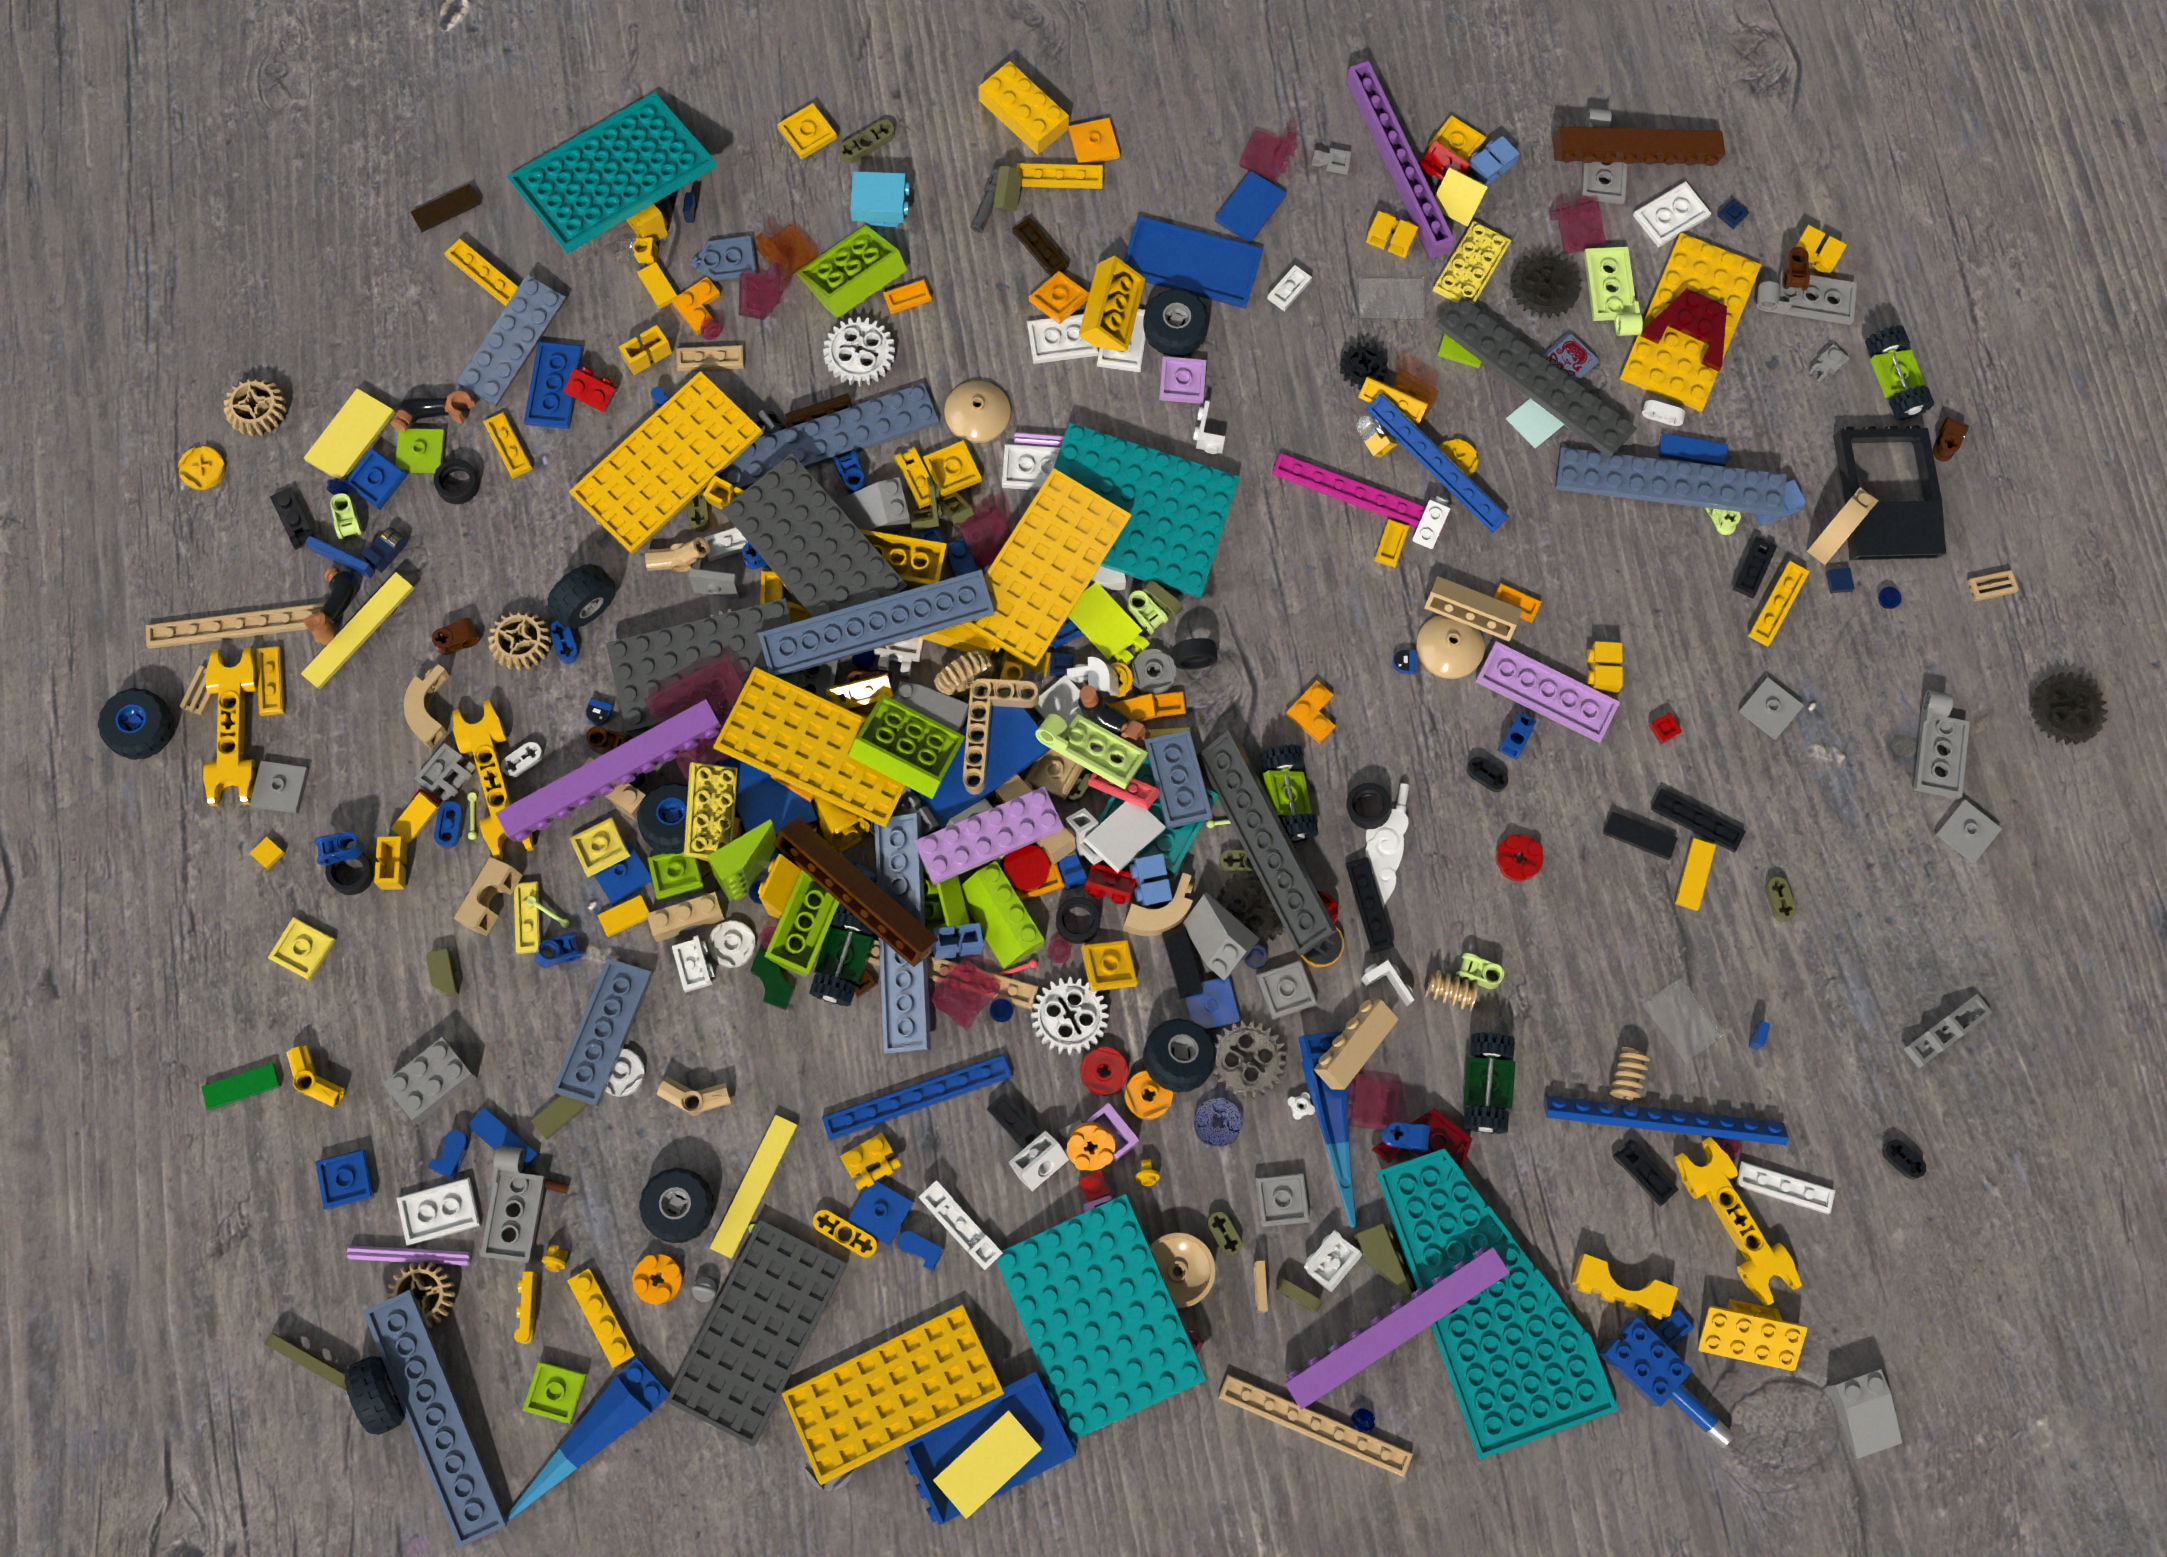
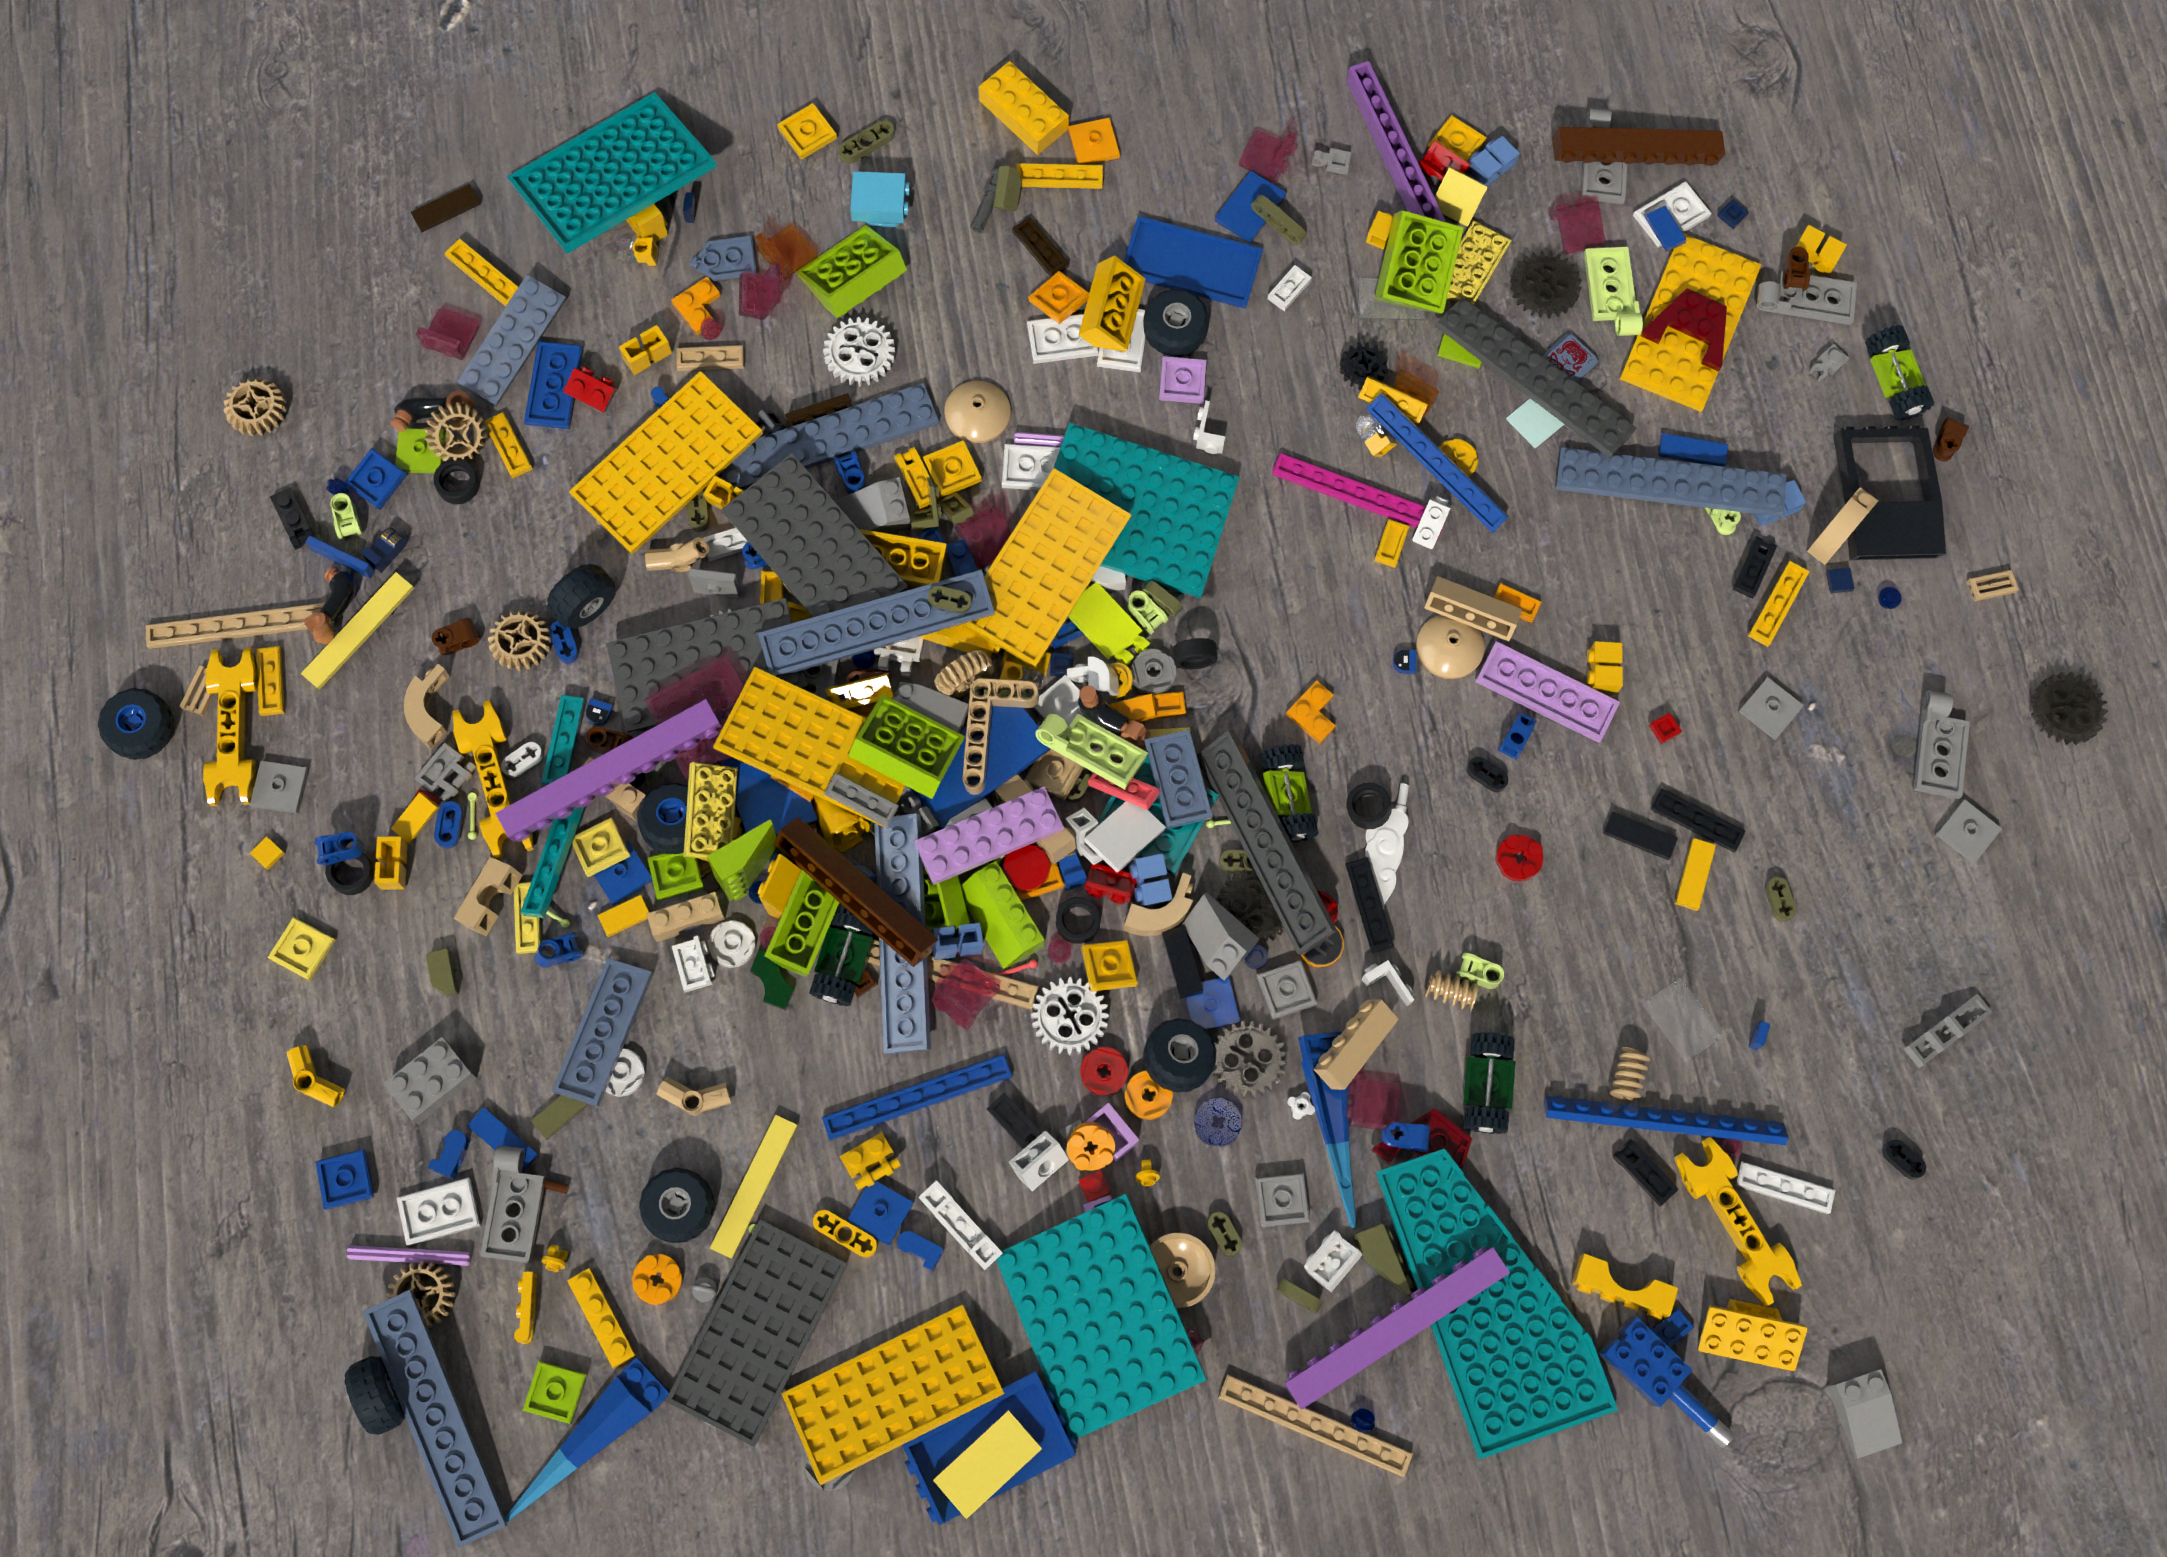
yellow tile [178,446,225,490] -> none
green tile [201,1063,281,1111] -> none
olive beam [265,1333,346,1390] -> none
light yellow tile [304,388,395,483] -> none
yellow tile [637,262,677,309] -> none
light orange tile [883,279,932,314] -> none
clear blue plate [990,998,1014,1022] -> none
tan tile [1253,1261,1268,1313] -> none
white beam [1642,400,1686,426] -> none
none -> clear pink bracket [416,308,480,361]
none -> tan gear [424,402,487,461]
none -> teal plate [520,807,584,918]
none -> teal plate [542,695,585,785]
none -> light grey tile [824,773,899,827]
none -> olive beam [928,586,972,614]
none -> olive beam [1251,195,1306,245]
none -> lime slope [1374,210,1464,314]
none -> blue tile [1645,206,1686,252]

